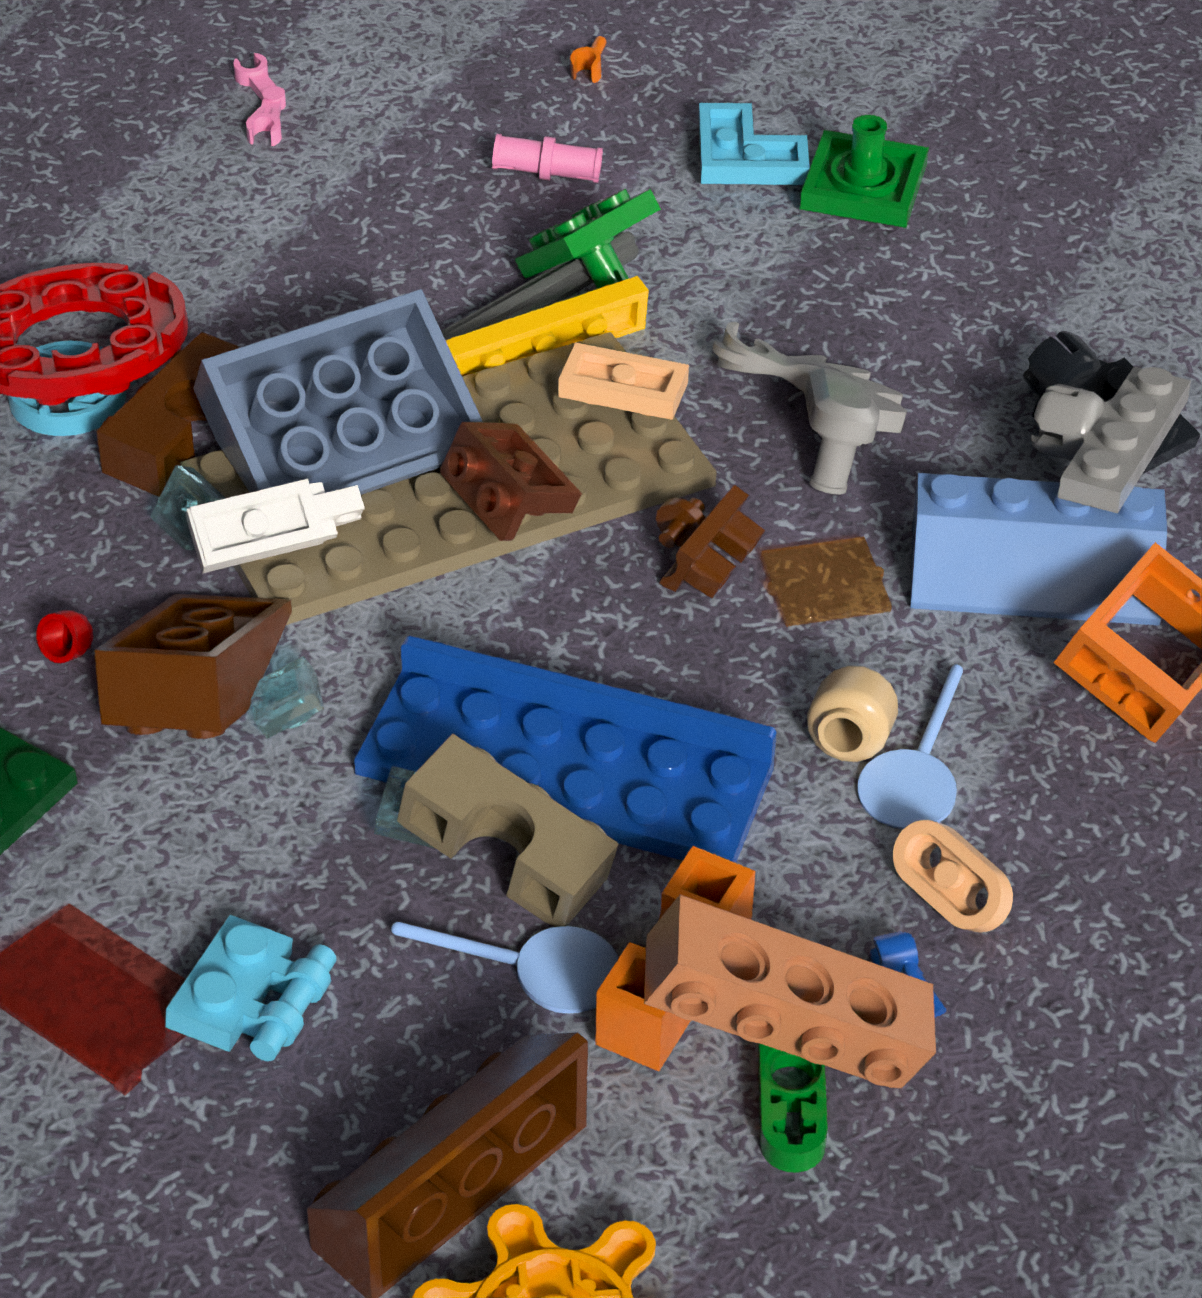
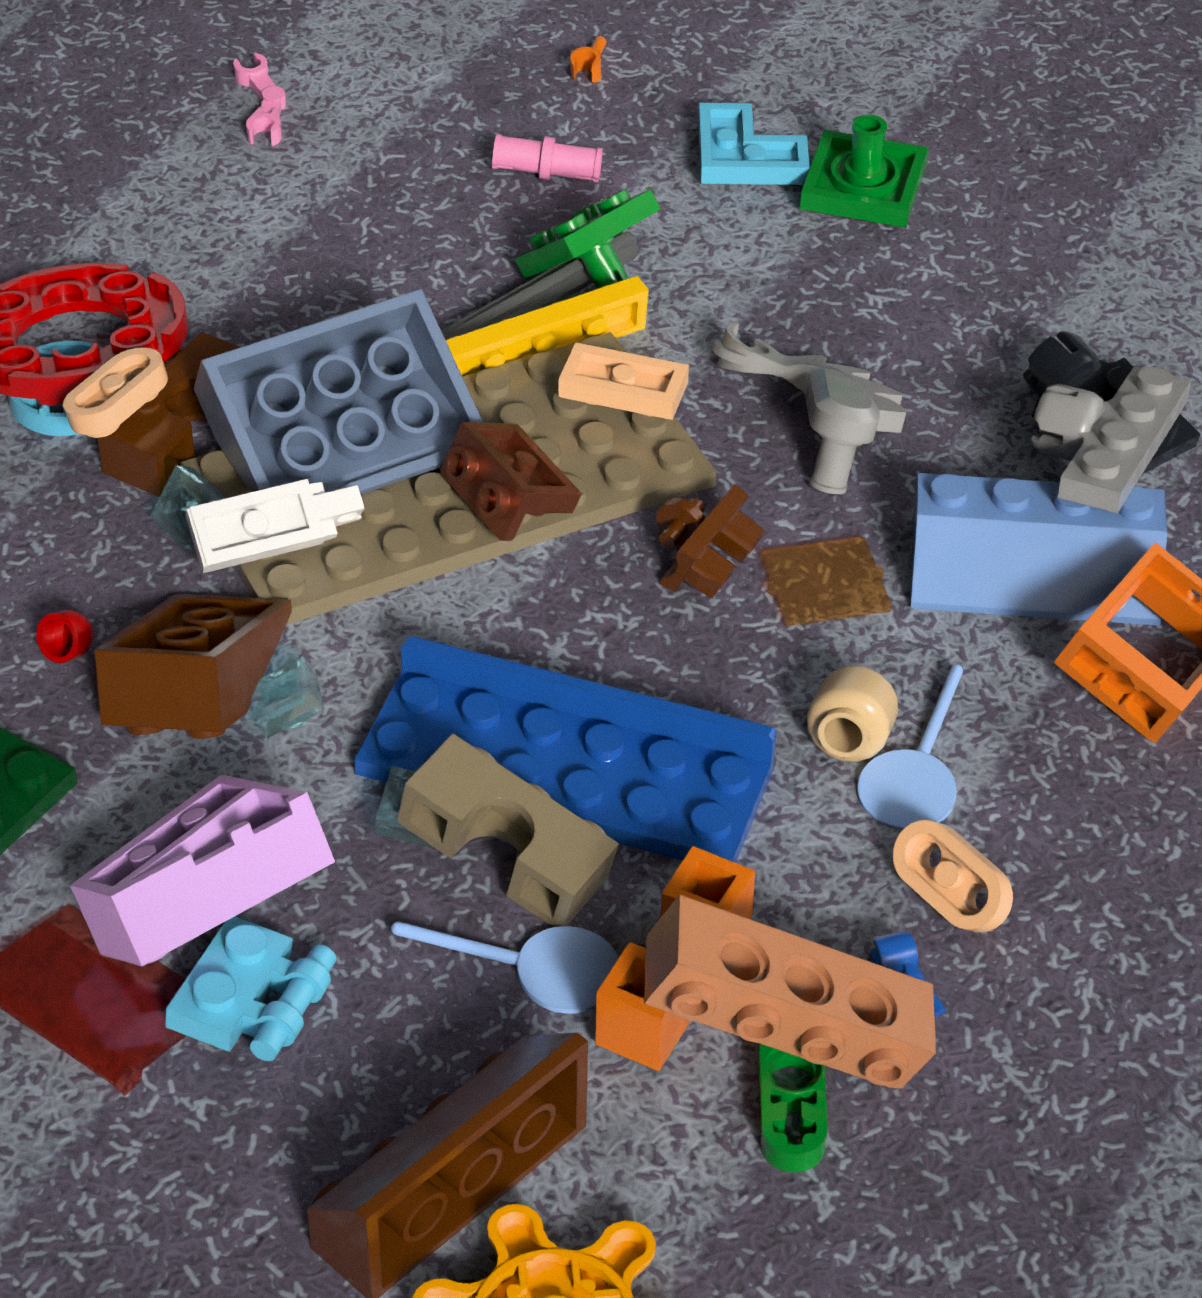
none -> light nougat plate [63,348,168,438]
none -> lavender wedge [70,774,335,966]

